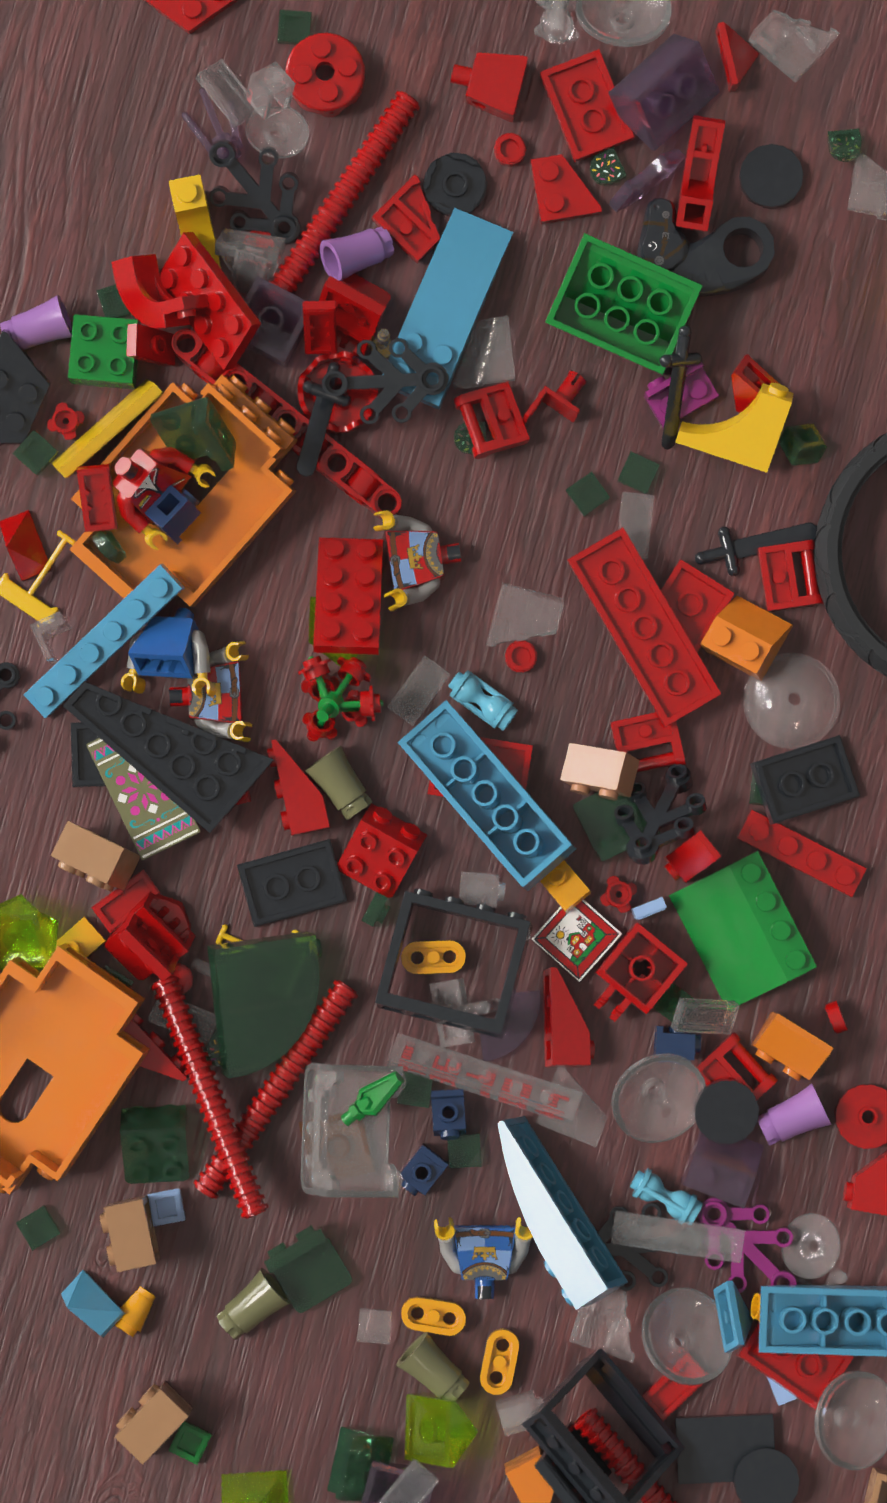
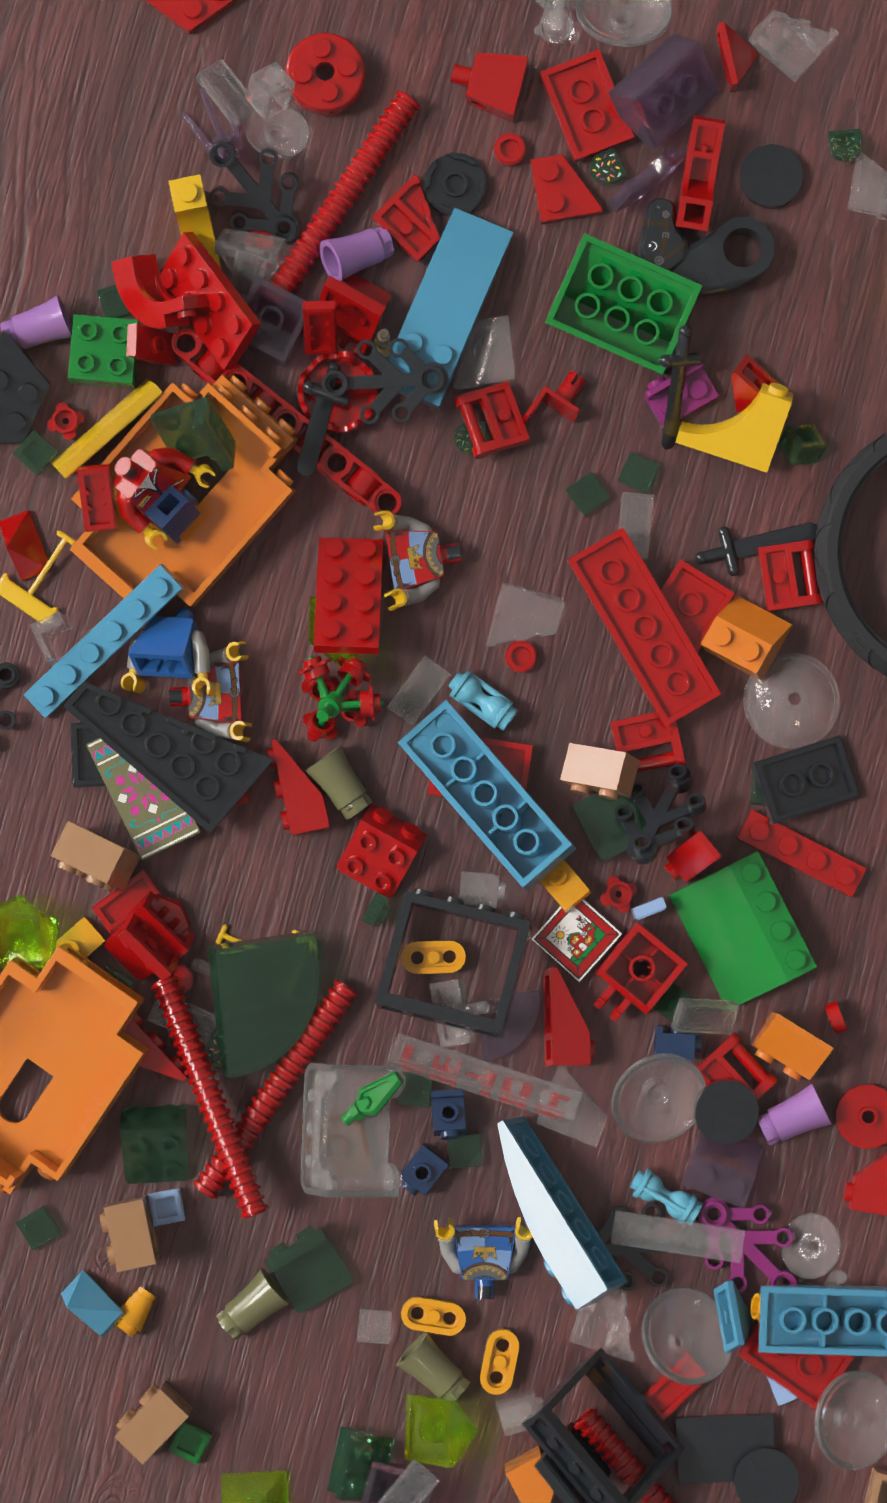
clear green tile [92,530,127,564] -> none
black tile [237,839,347,927] -> none
clear green tile [277,9,312,45] -> none

